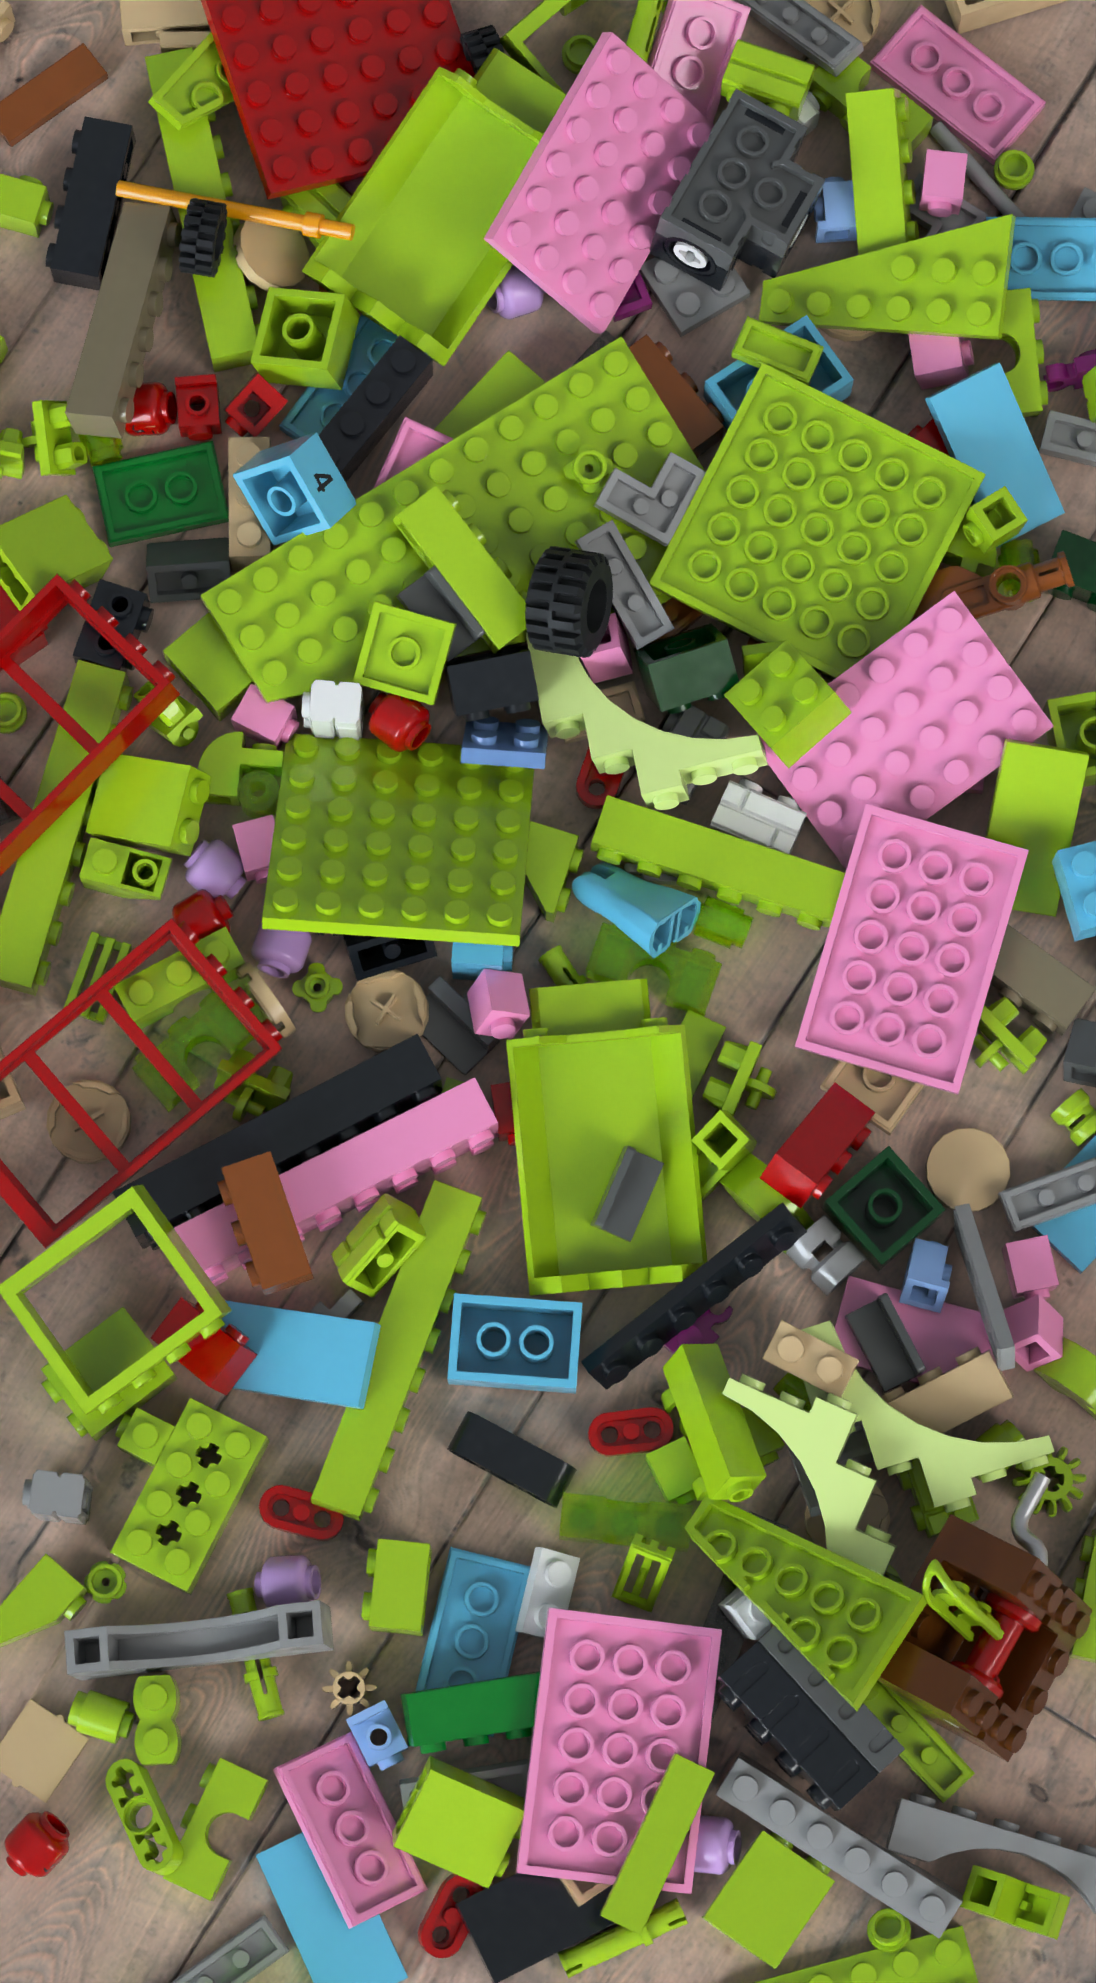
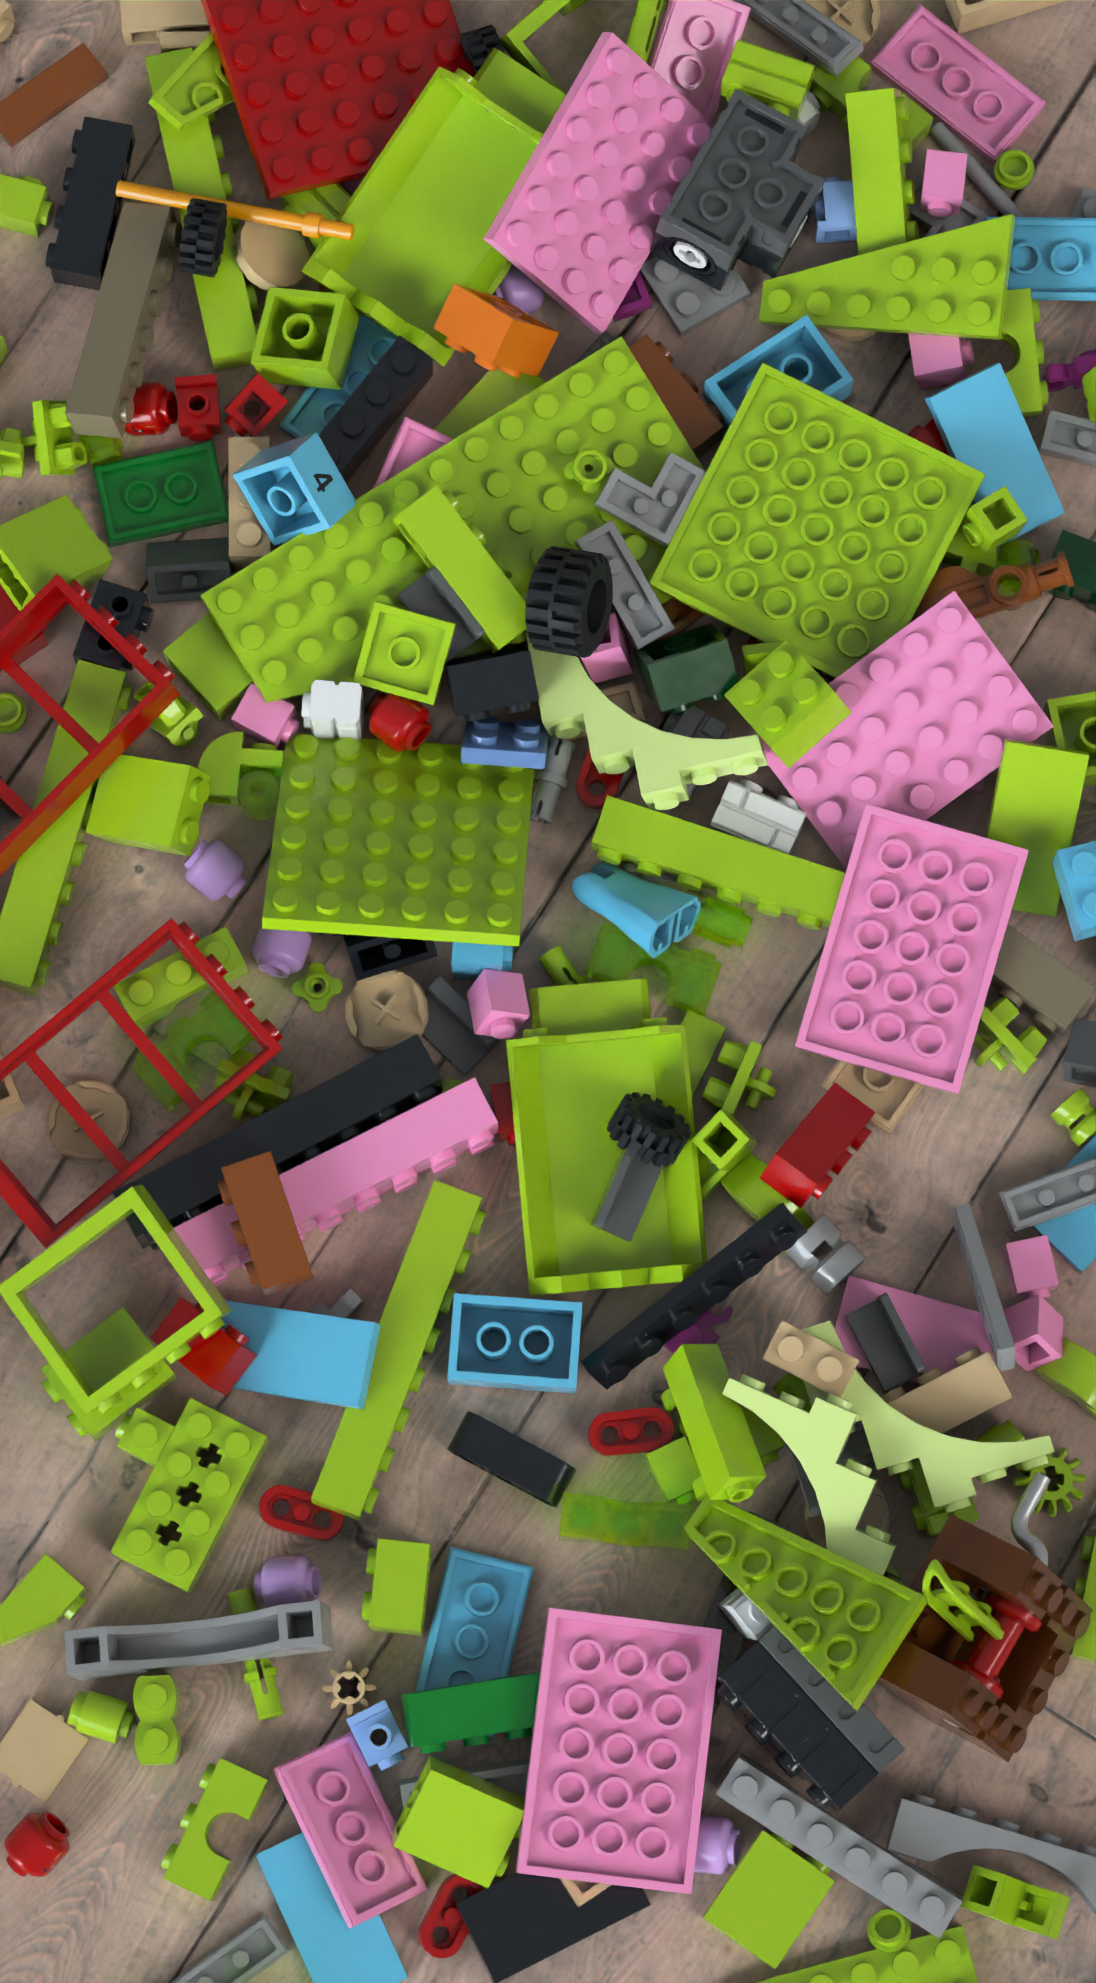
light grey brick [22,1470,93,1525] -> none
lime tile [64,931,132,1025] -> none
lime slope [79,837,172,900] -> none
lime plate [84,1561,127,1604] -> none
lime beam [105,1759,183,1876] -> none
red head [172,889,234,940] -> none
bright pink brick [232,814,275,884] -> none
tan tile [236,962,296,1039] -> none
lime brick [331,1193,427,1297] -> none
white plate [515,1547,580,1639] -> none
lime slope [525,821,584,923] -> none
lime pin [557,1898,688,1978] -> none
lime plate [562,35,597,75] -> none
lime tile [600,1753,715,1935] -> none
lime tile [611,1533,676,1612] -> none
lime tile [731,316,824,385] -> none
dark green brick [822,1146,946,1272] -> none
lime tile [863,1680,975,1803] -> none
light blue brick [899,1238,953,1313] -> none
tan tile [925,1128,1010,1212] -> none
none -> orange brick [433,283,559,378]
none -> light grey pin [530,737,576,824]
none -> black tyre [607,1092,691,1167]

